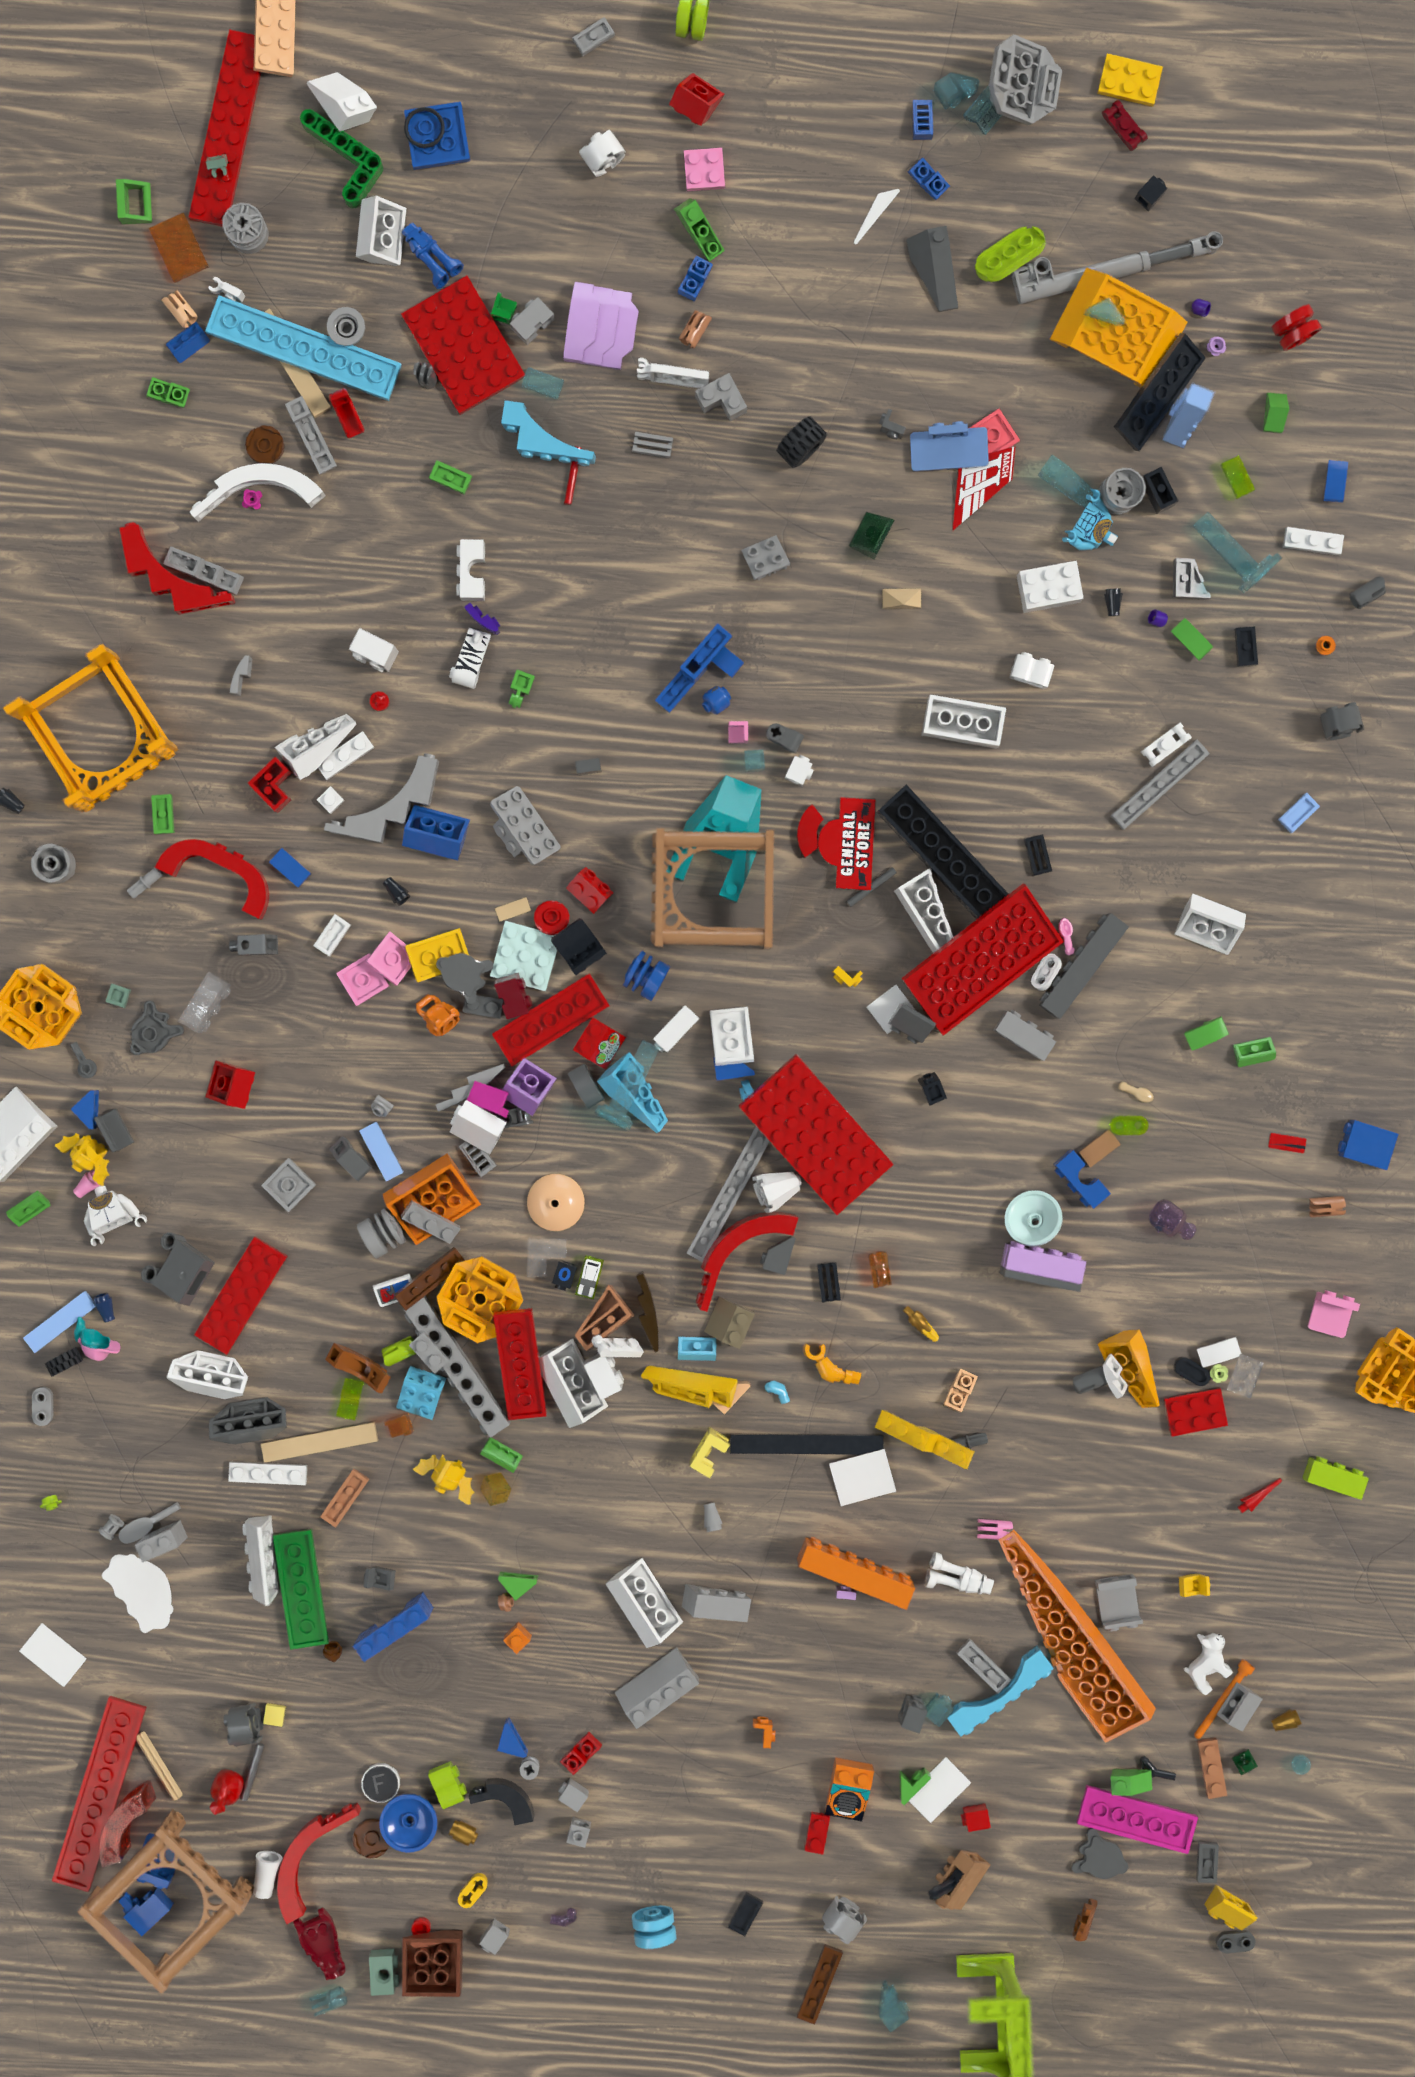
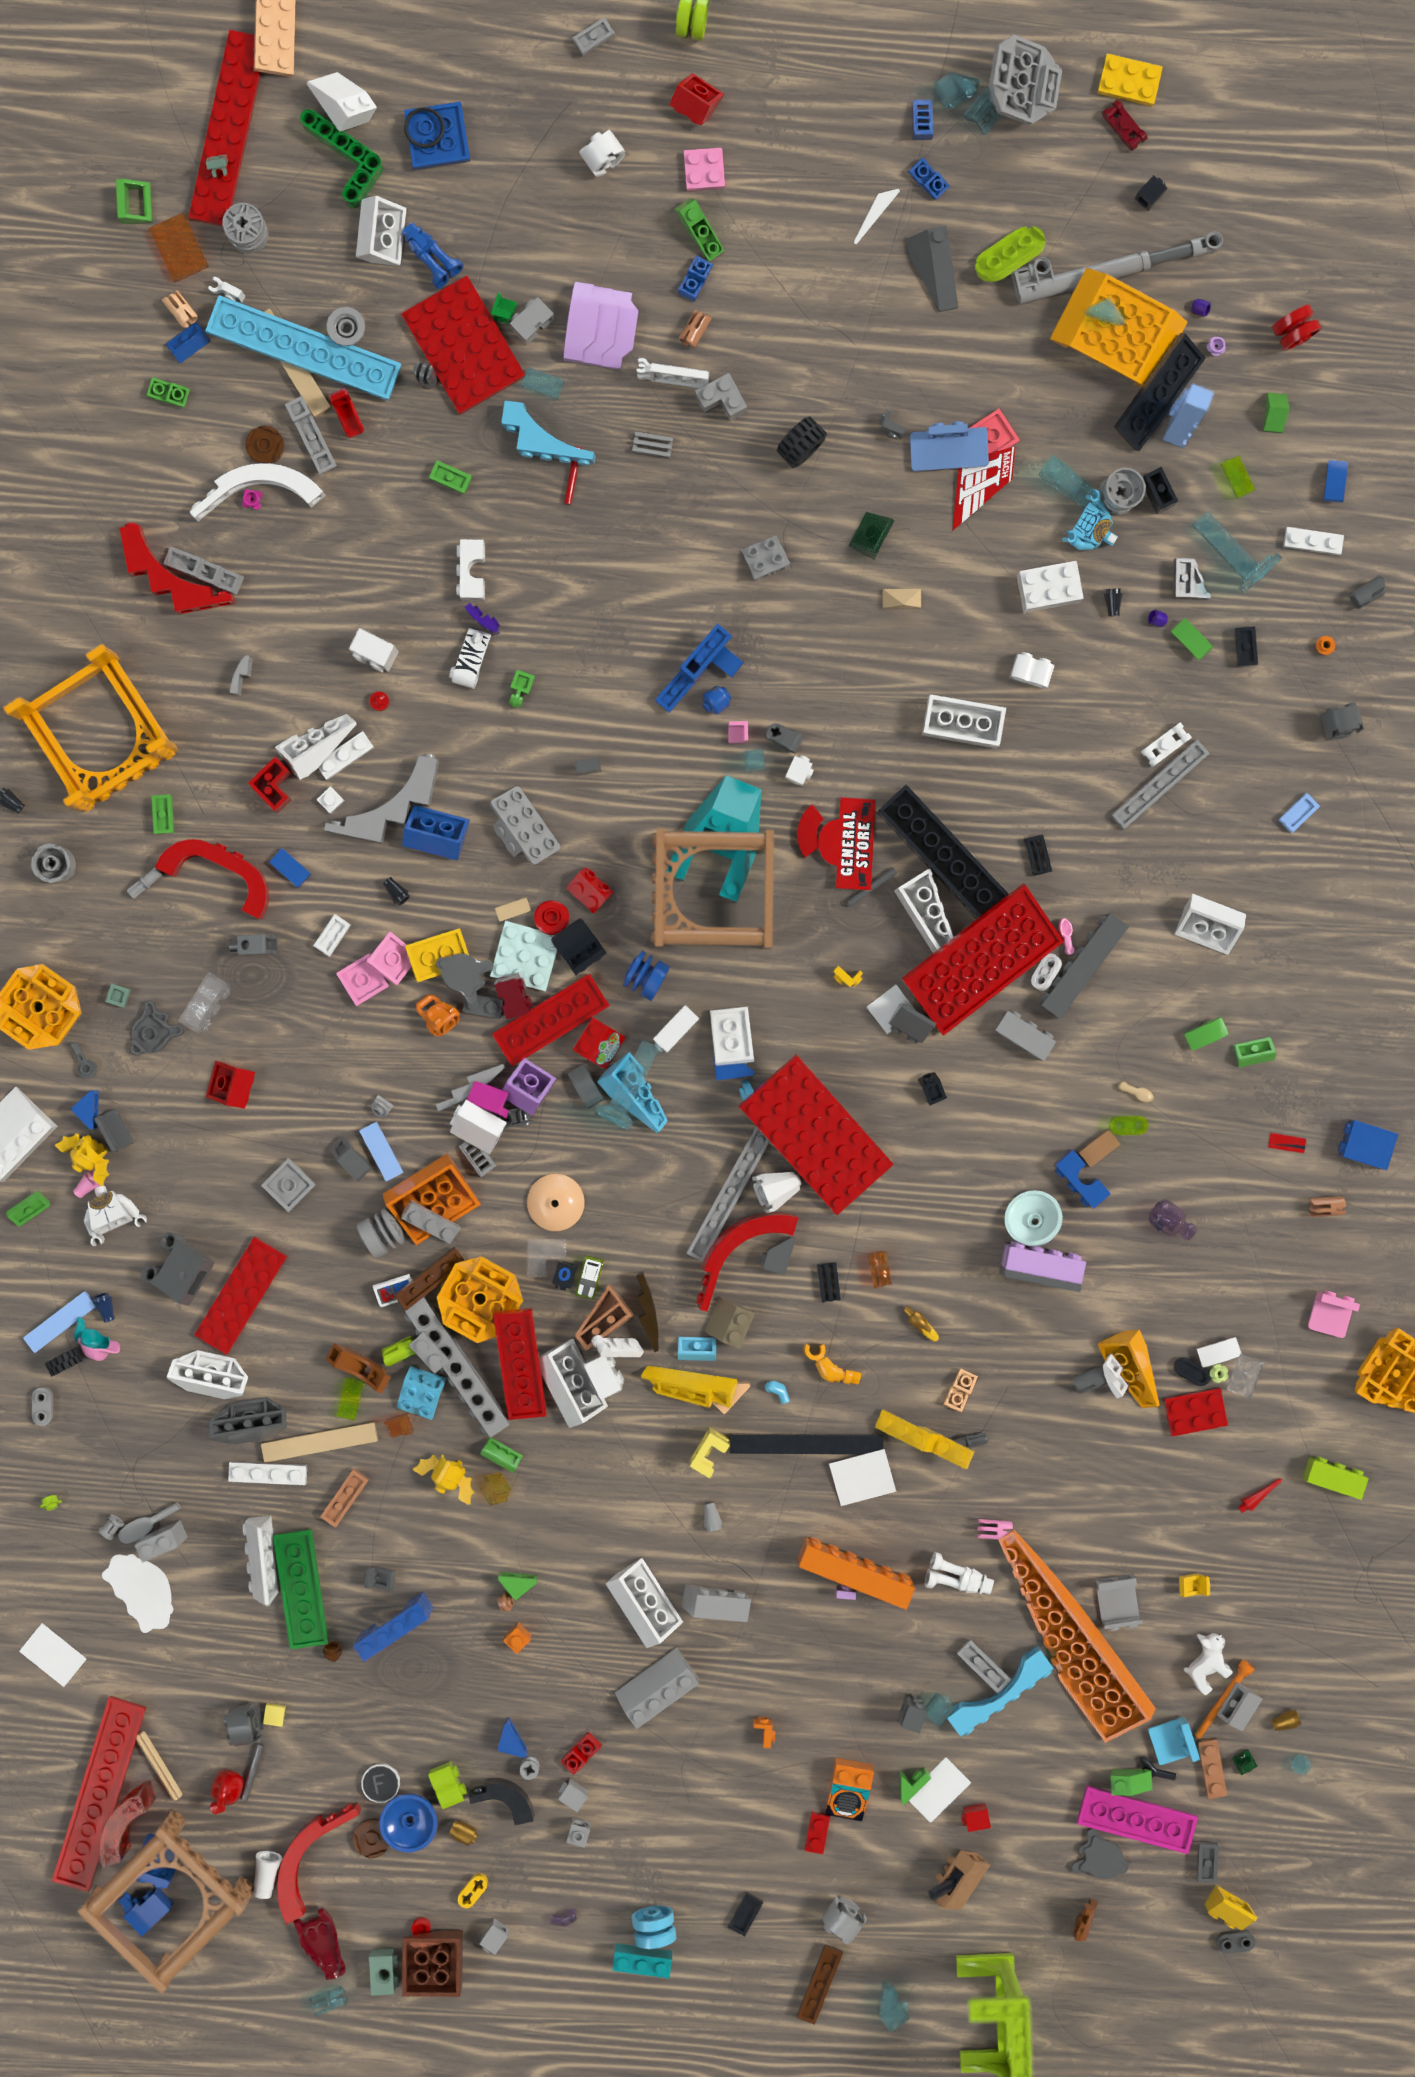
none -> teal brick [612,1943,672,1979]
none -> medium azure bracket [1148,1717,1200,1765]

